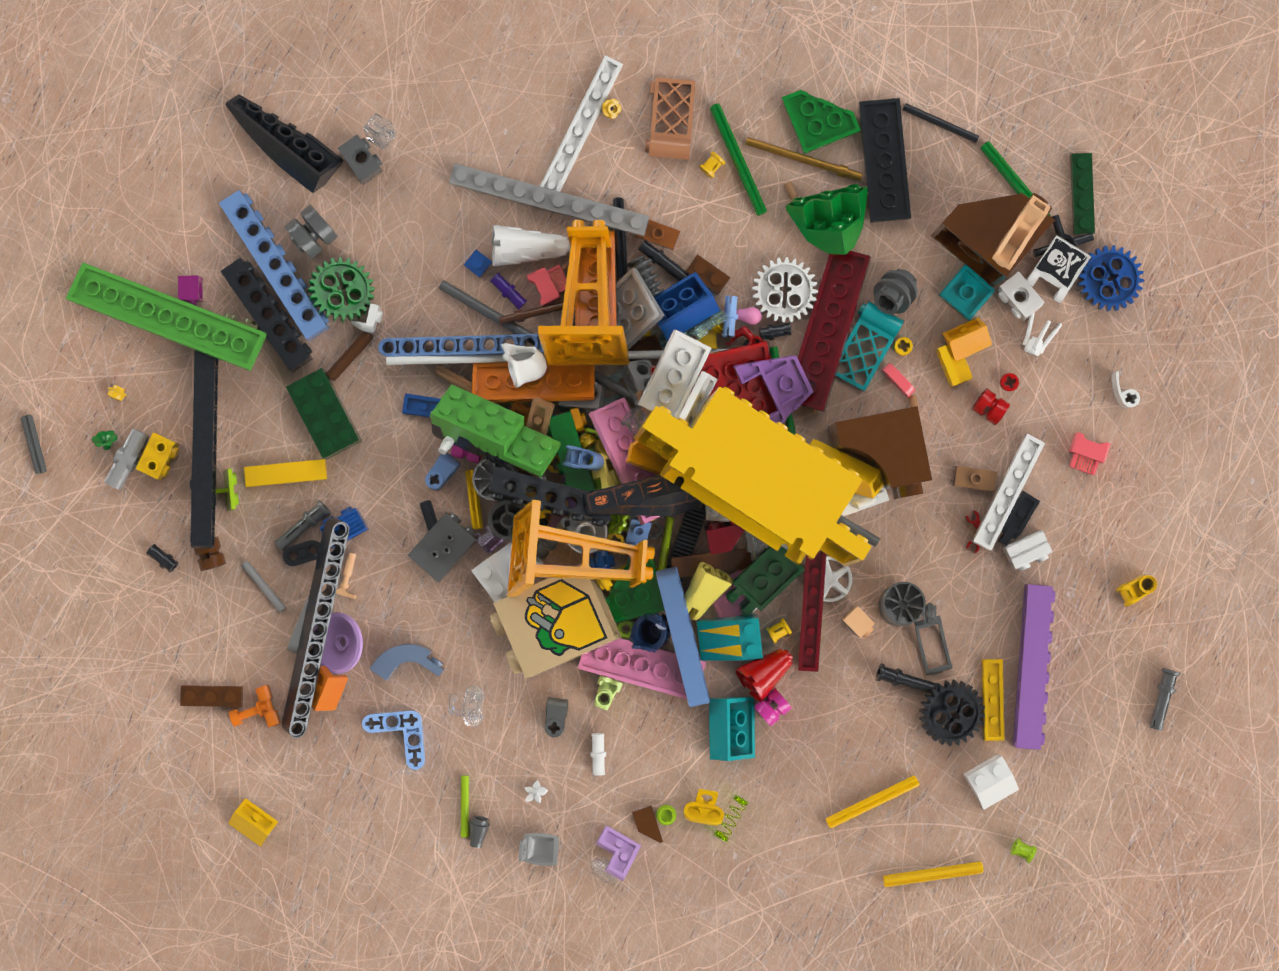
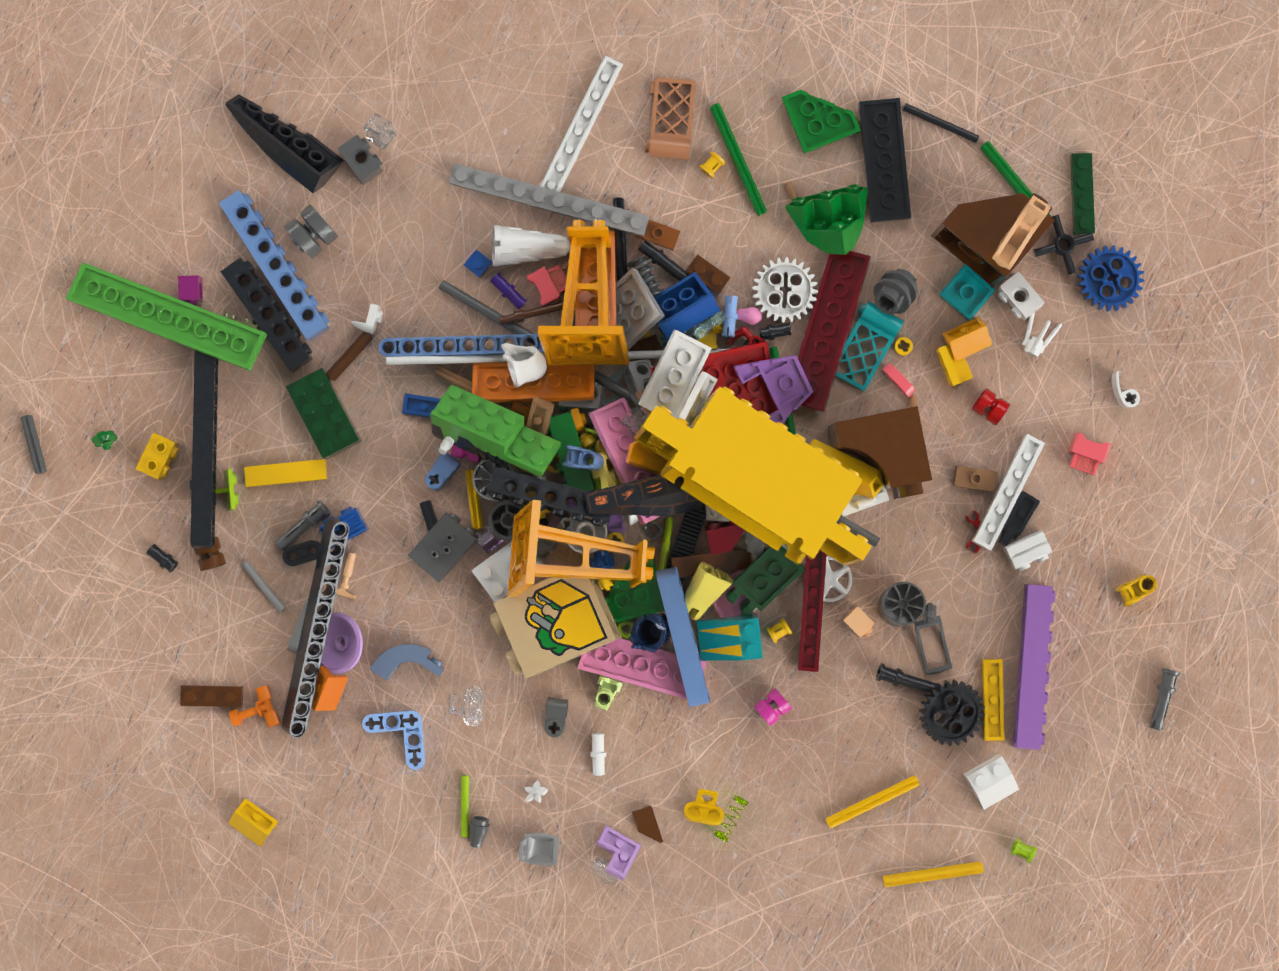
light grey piece [104,428,149,490] -> none
yellow plate [107,385,127,402] -> none
green gear [308,257,375,323] -> none
yellow plate [602,98,621,119] -> none
lime plant [607,514,629,535] -> none
medium blue hinge [625,517,652,545] -> none
lime plate [656,805,677,825] -> none
teal slope [709,696,755,761] -> none
red cone [735,648,793,702] -> none
pearl gold bar [745,137,863,181] -> none
red bush [1000,373,1019,391] -> none
flag [1026,235,1091,304] -> none

